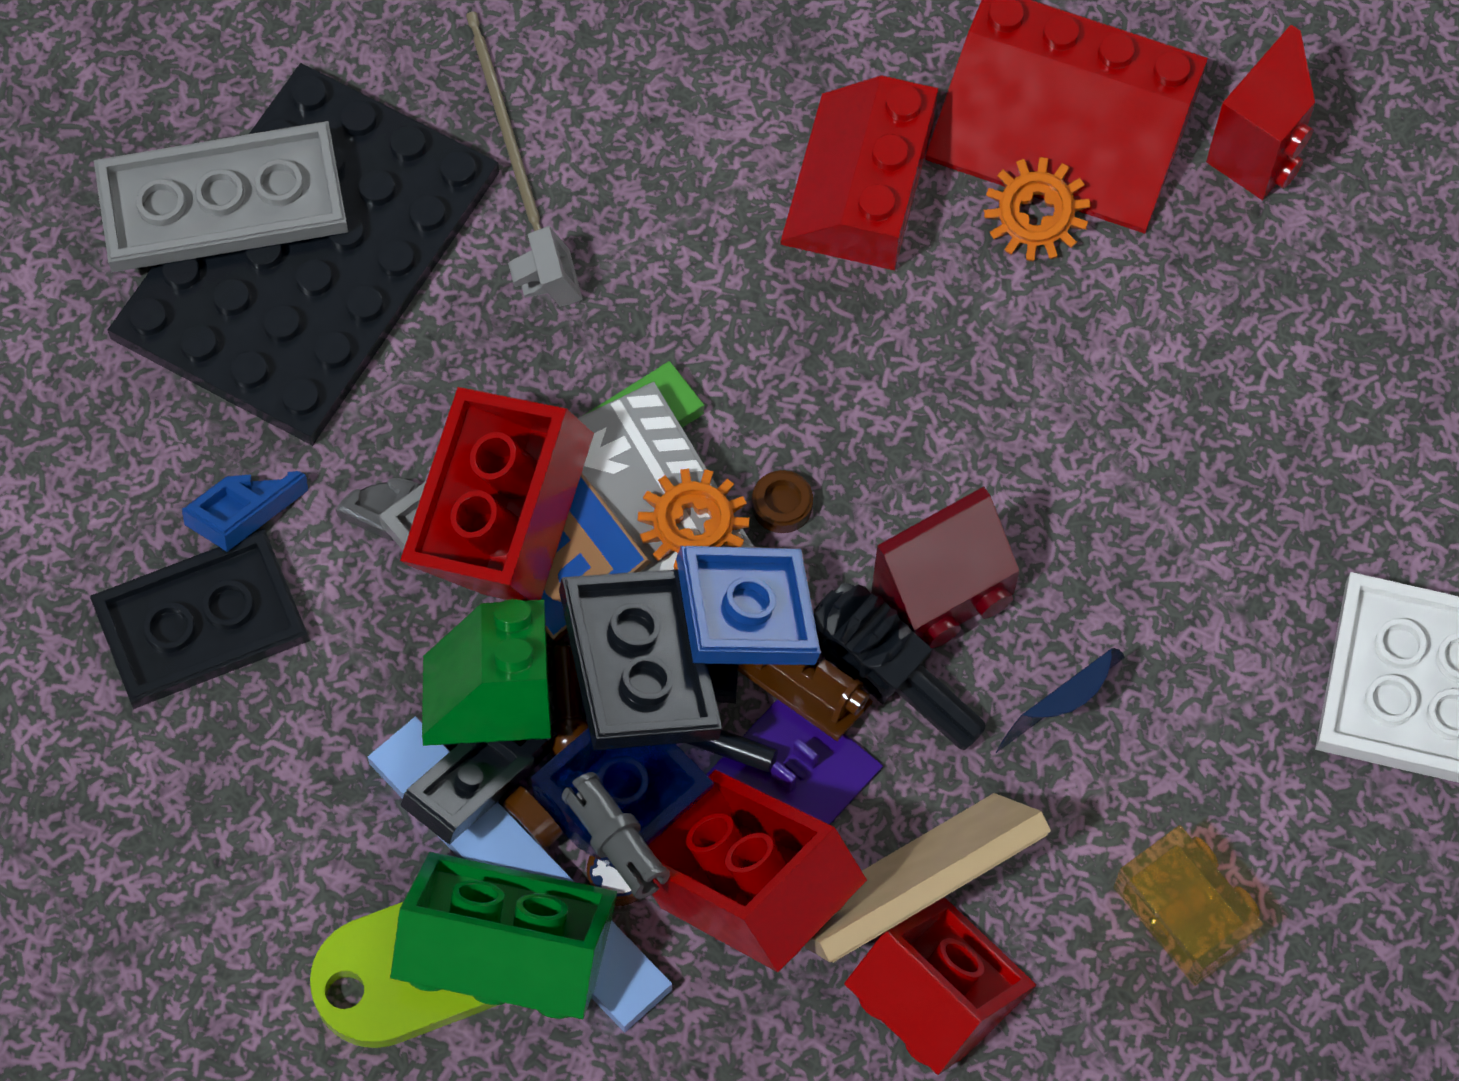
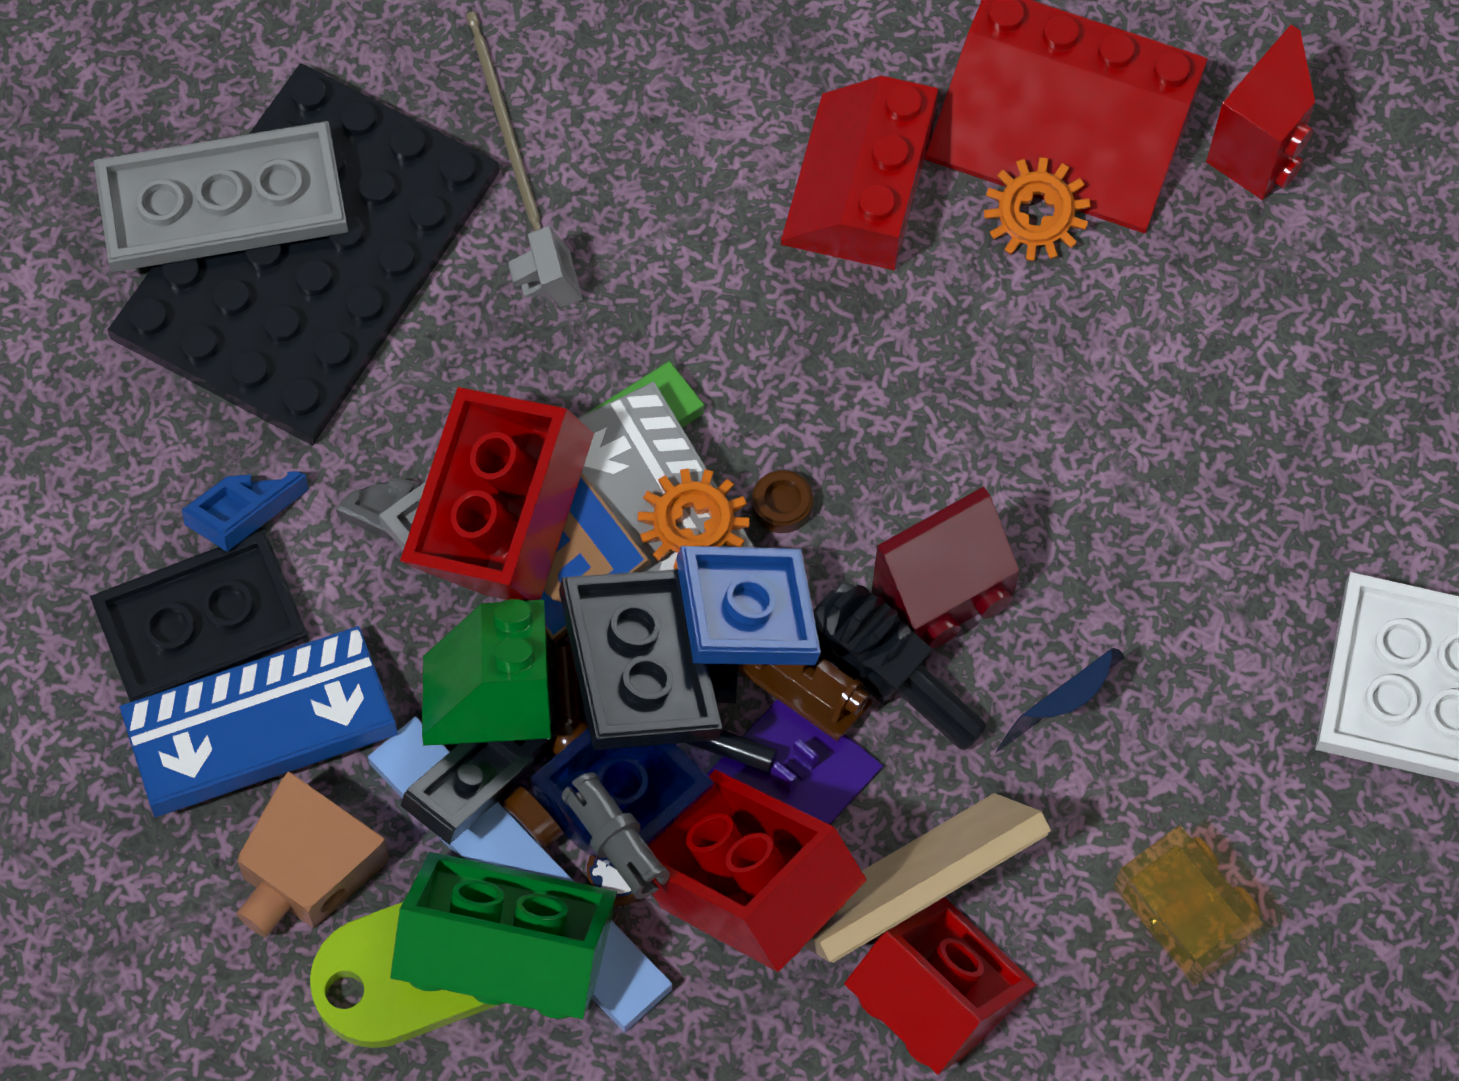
none -> blue tile [119,626,398,818]
none -> nougat torso [236,771,390,938]

